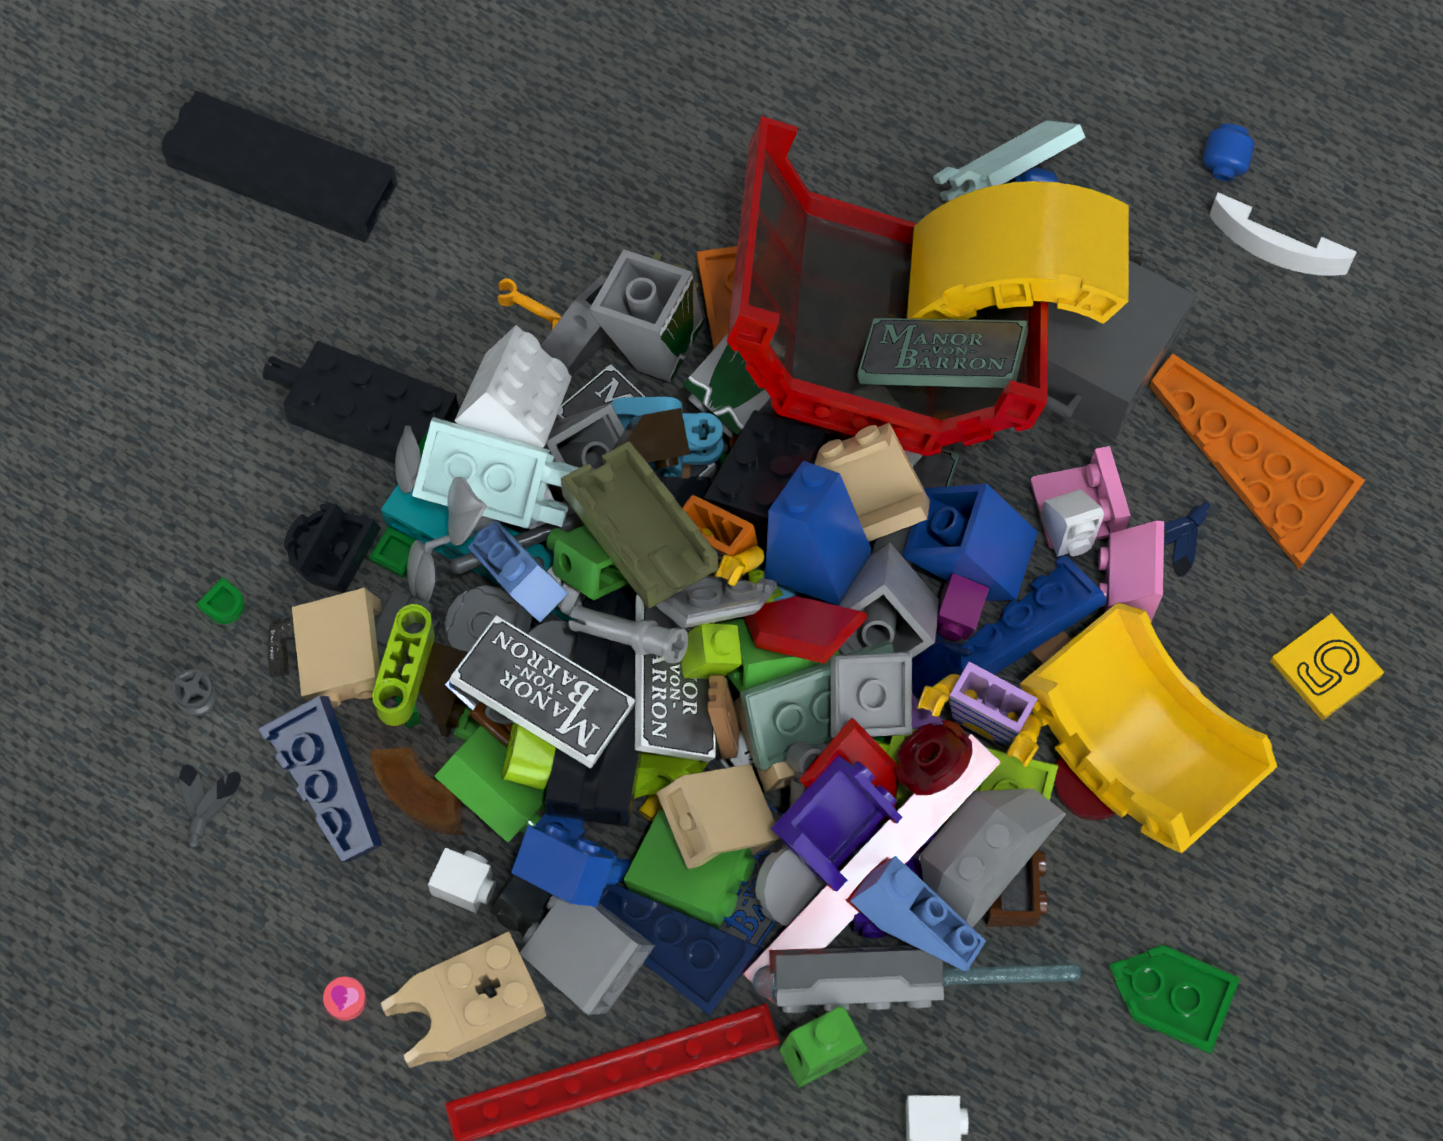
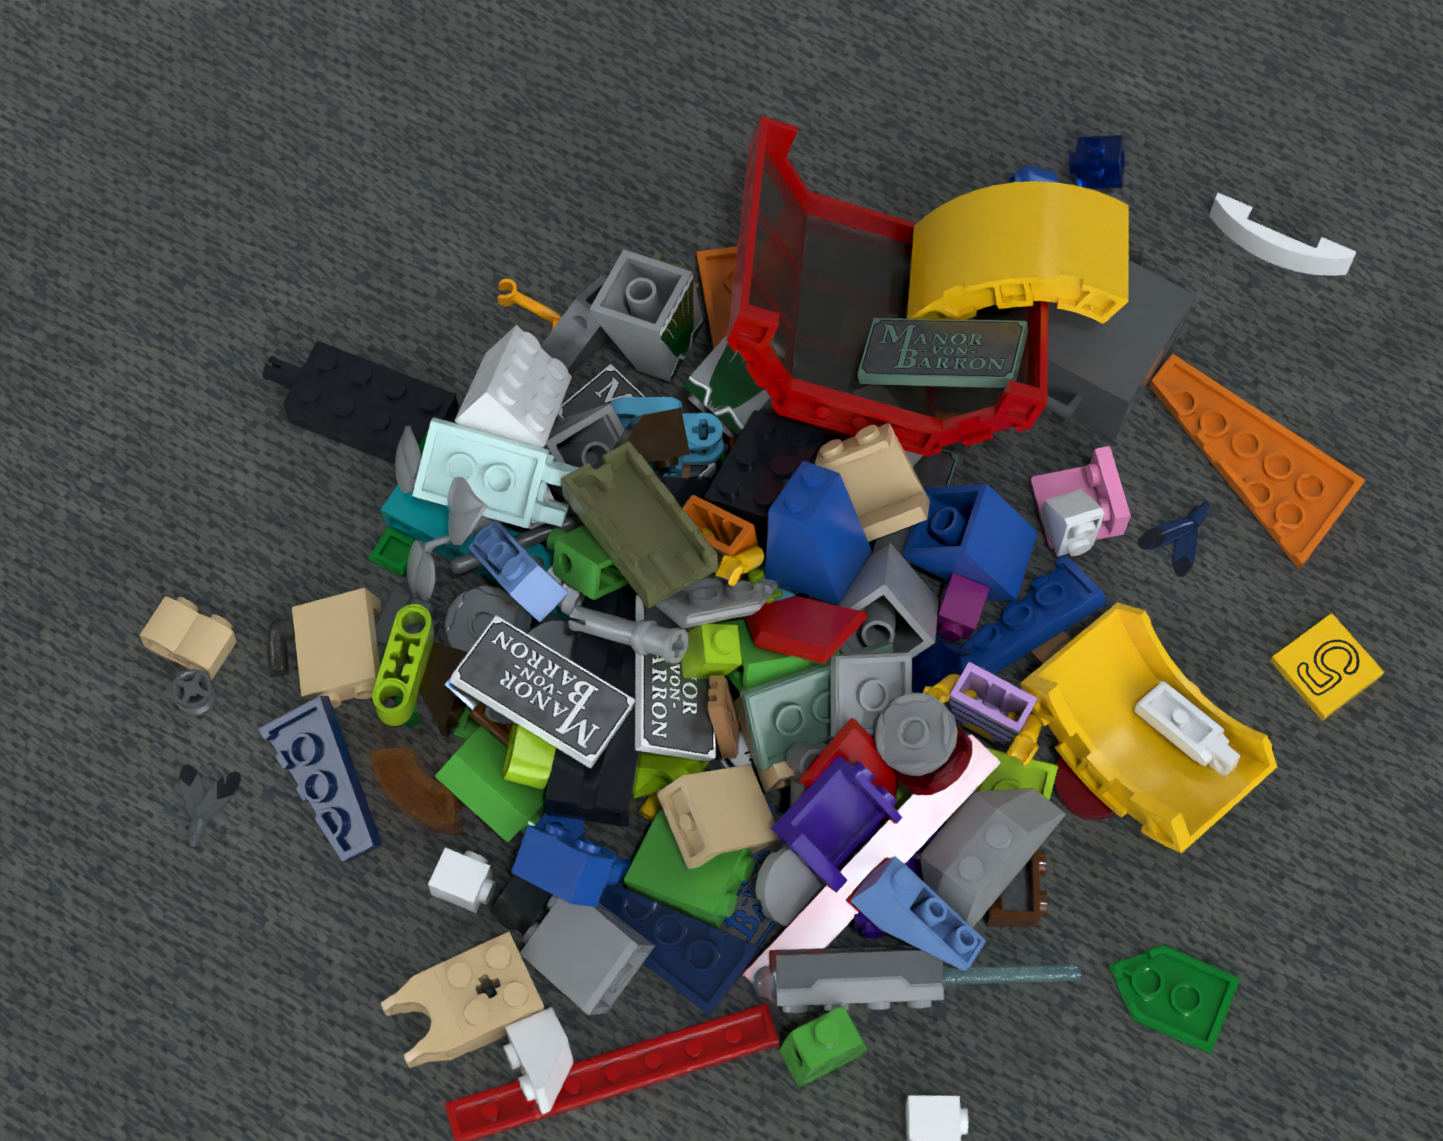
black brick [161,91,398,243] -> none
green tile [196,577,245,624] -> none
black slope [284,503,381,593] -> none
coral tile [323,977,367,1021] -> none
light aqua tile [933,121,1085,201] -> none
bright pink slope [1098,521,1164,622] -> none
blue head [1202,124,1255,181] -> none
none -> tan brick [140,596,237,680]
none -> white slope [503,1007,573,1114]
none -> light grey tile [874,692,958,776]
none -> clear blue brick [1069,135,1126,189]
none -> white hinge [1134,681,1240,776]

